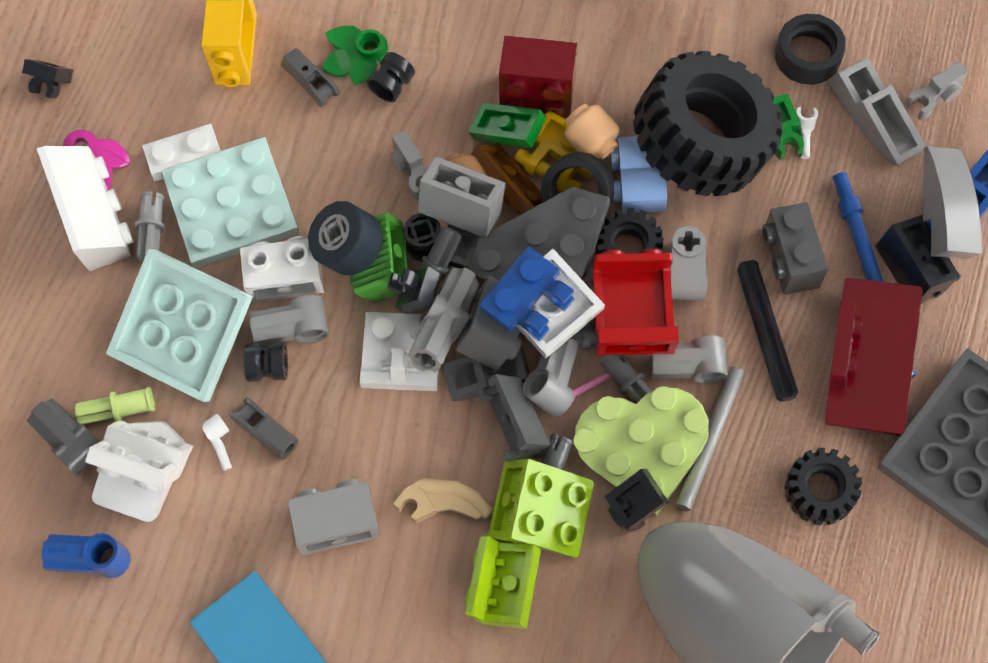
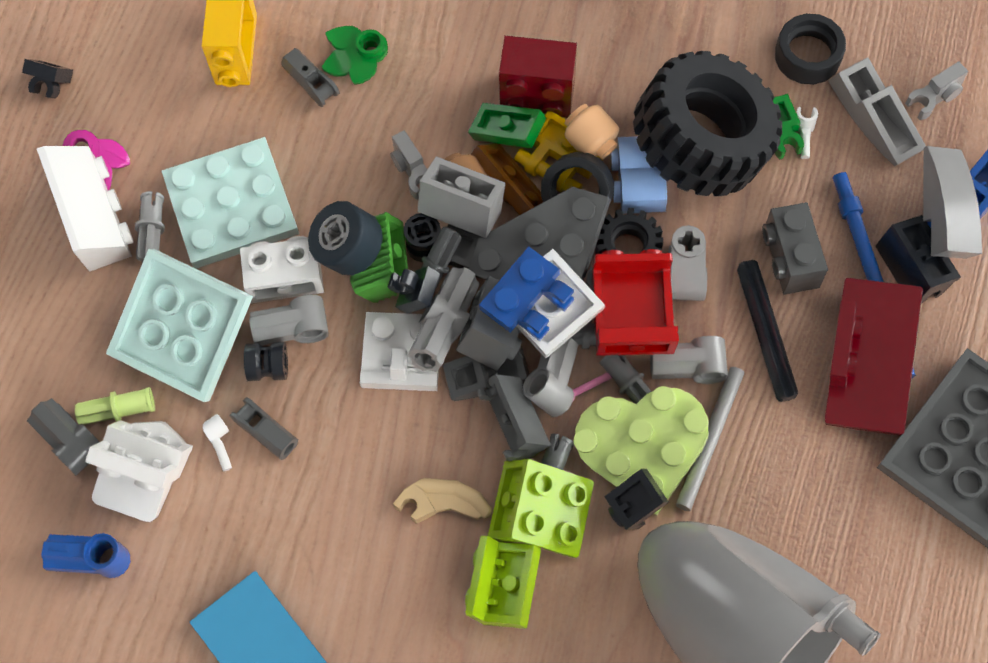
white plate [142,124,220,182] -> none
light grey brick [288,479,380,556] -> none
black wheel [366,52,415,102] -> none
black tyre [784,447,862,525] -> none

